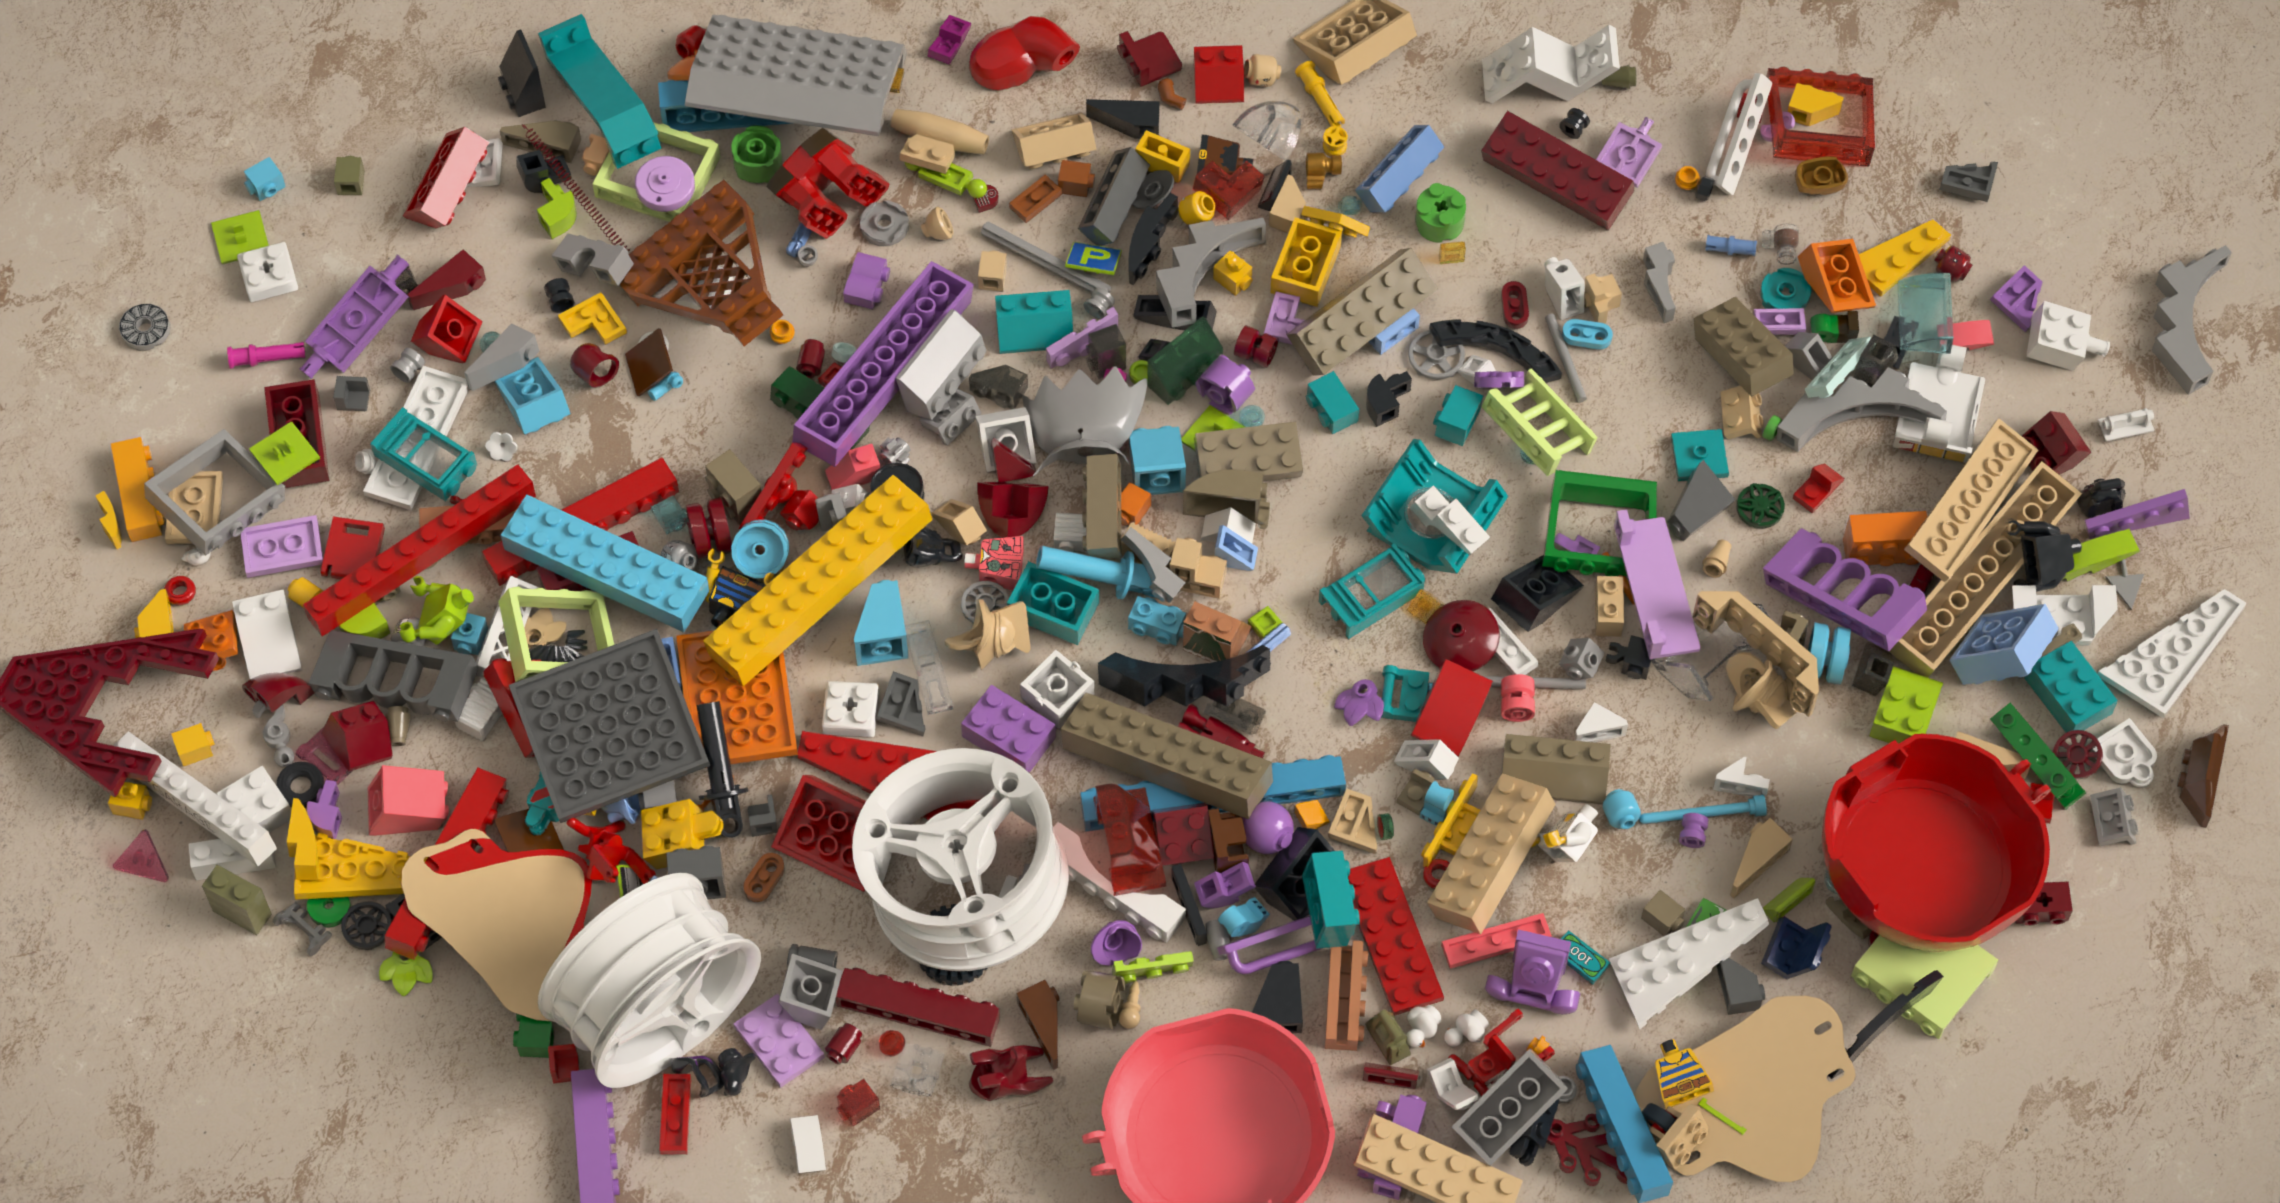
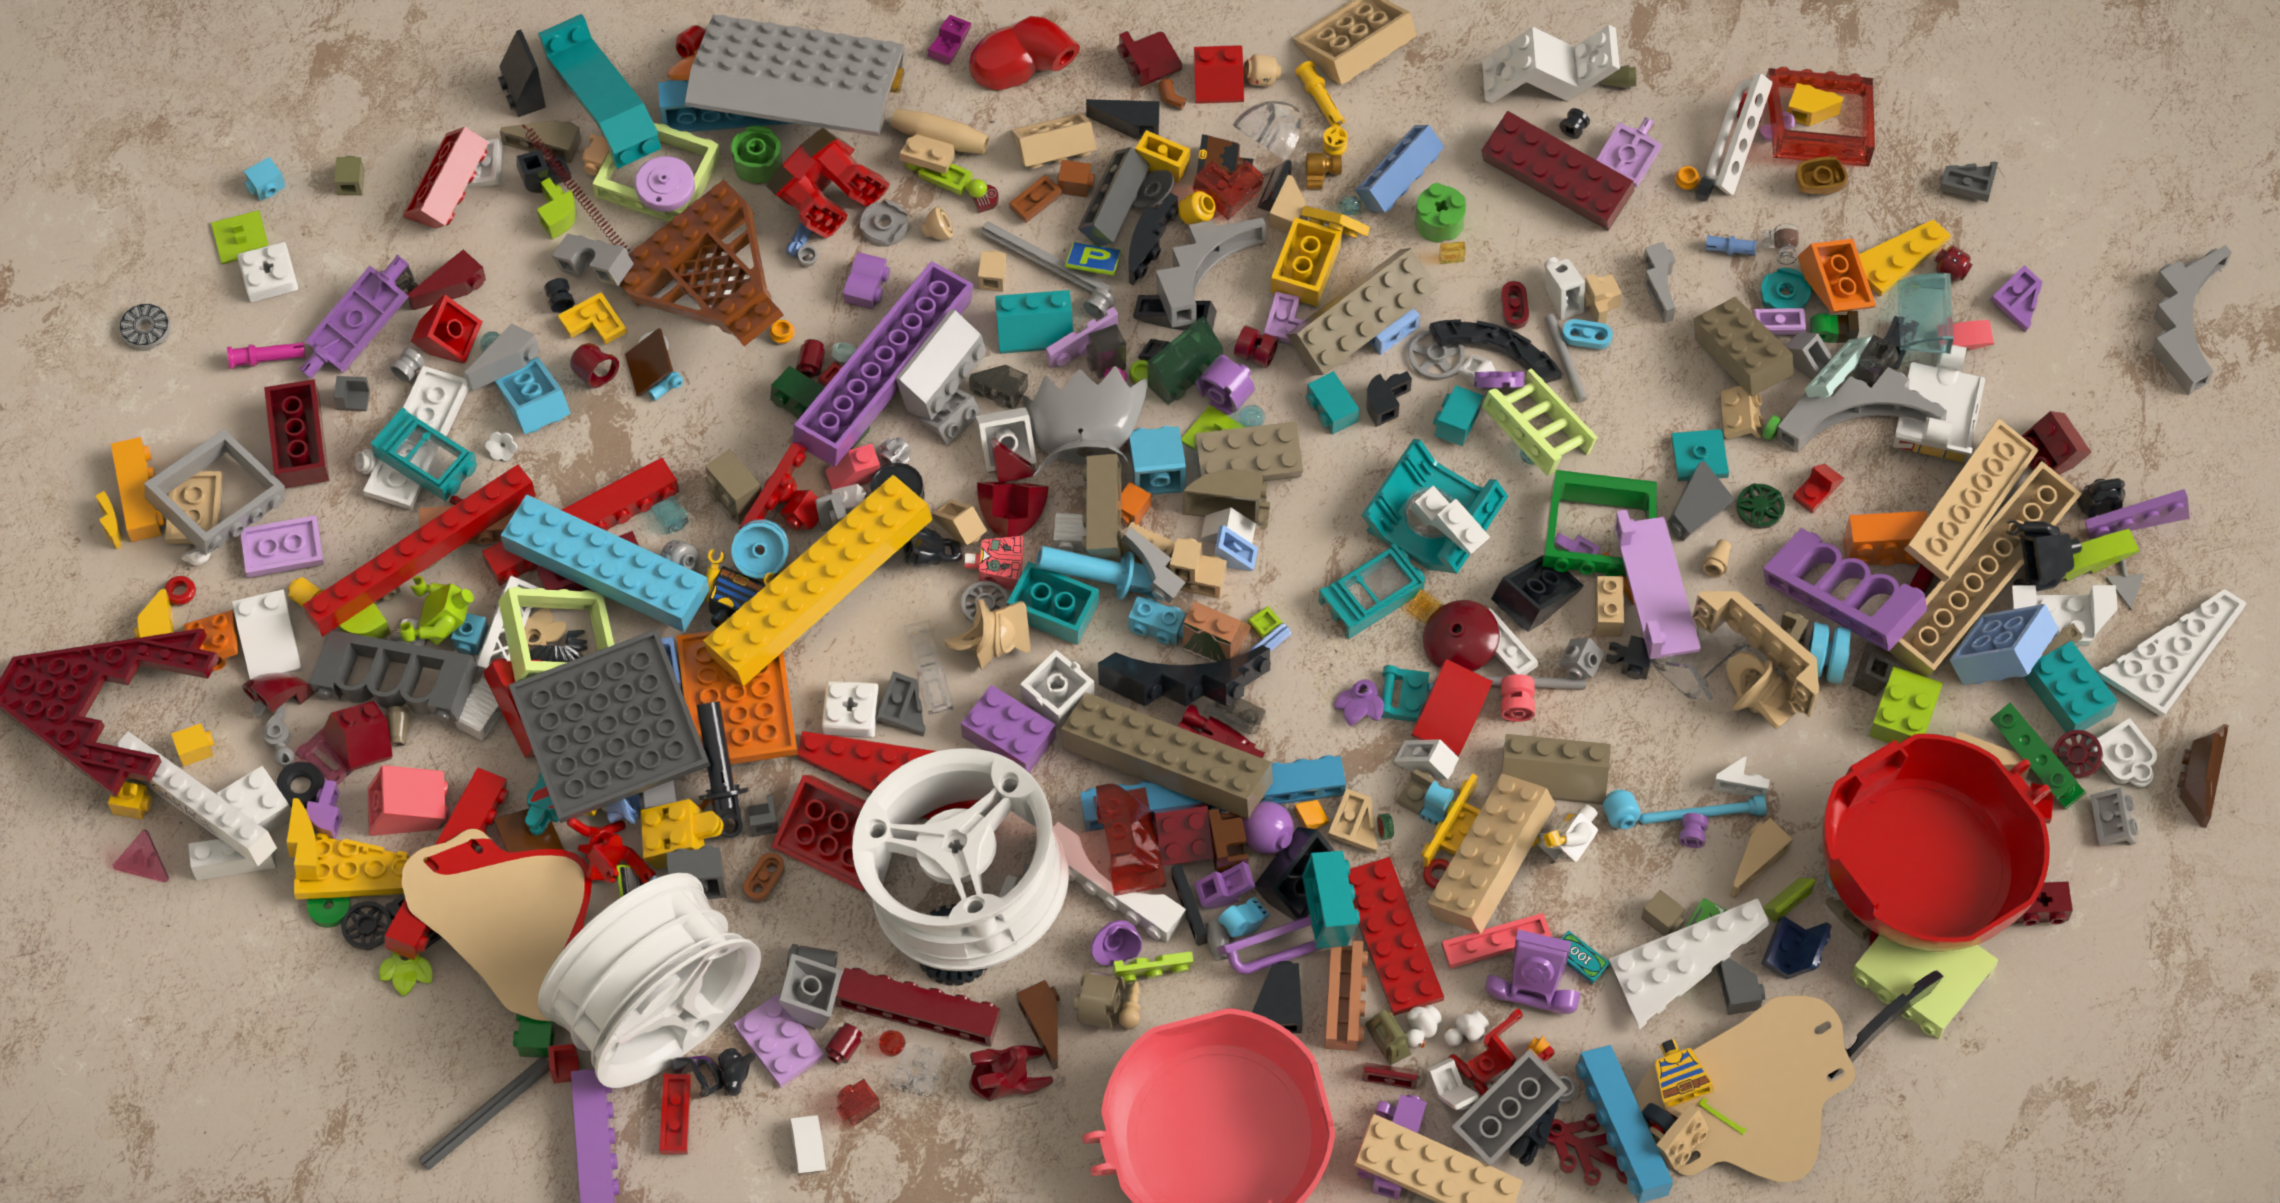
olive brick [202,865,272,935] -> none
lime piece [249,421,320,486] -> none
flat silver piece [273,902,332,956] -> none
red container [321,516,385,579] -> none
dark red wheel [686,497,732,560] -> none
medium azure slope [854,580,908,666] -> none
yellow brick [1213,251,1253,296] -> none
white slope [1574,702,1628,742] -> none
white brick [2026,301,2110,371] -> none
white hinge [2098,408,2154,442] -> none
none -> dark grey axle [419,1056,550,1170]

